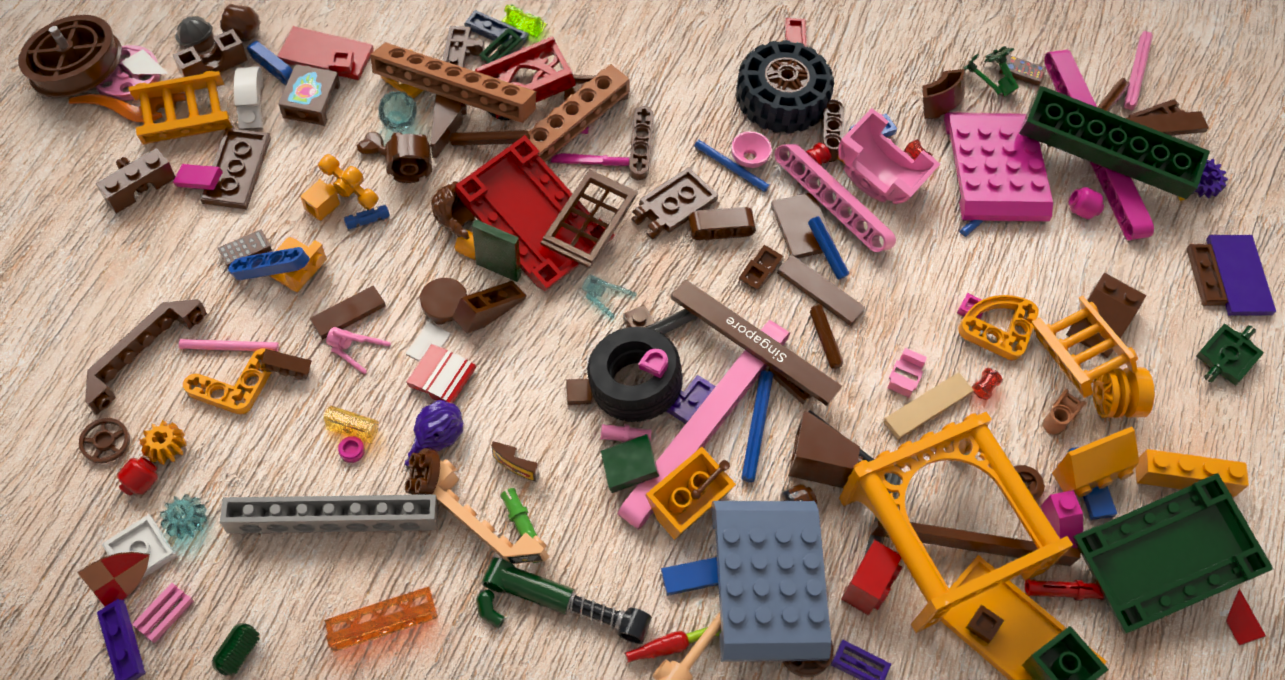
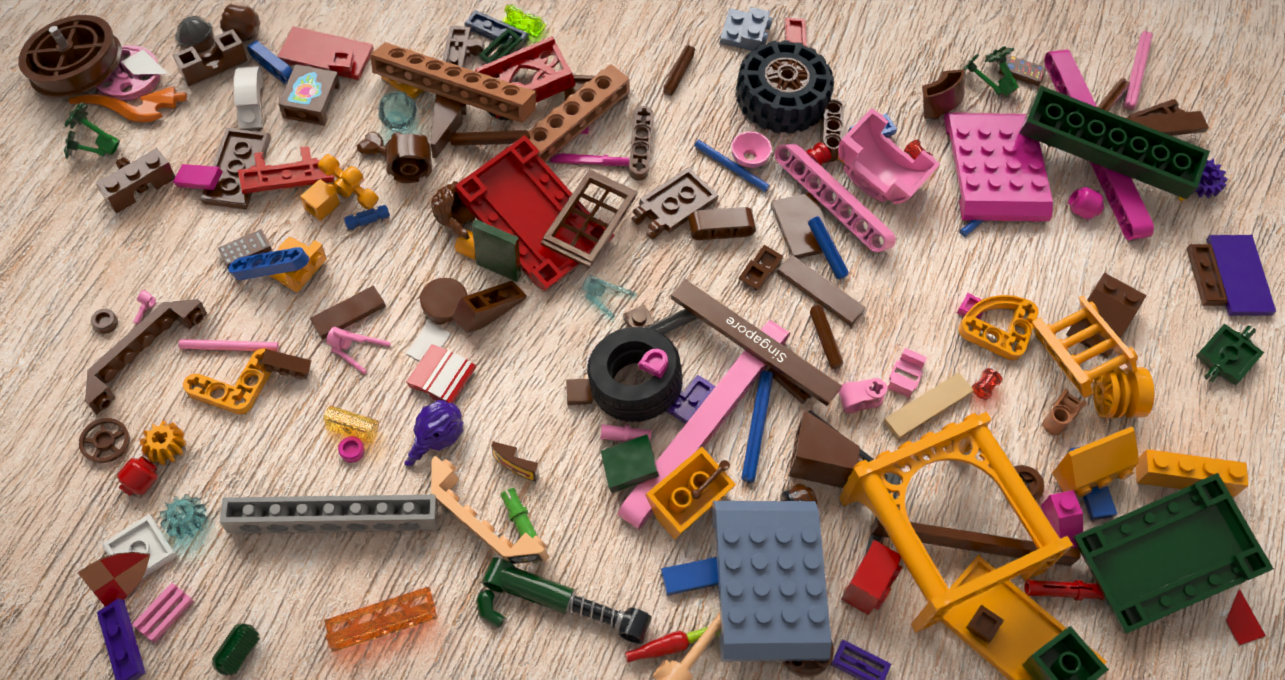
light orange fence [128,71,233,144] -> none
reddish brown tile [405,448,440,495] -> none
none -> plant [63,103,120,159]
none -> reddish brown tile [91,309,118,334]
none -> bright pink hand [133,290,156,325]
none -> hinge [238,146,334,194]
none -> reddish brown axle [663,45,695,95]
none -> plate [720,7,773,51]
none -> bright pink piece [838,378,887,413]

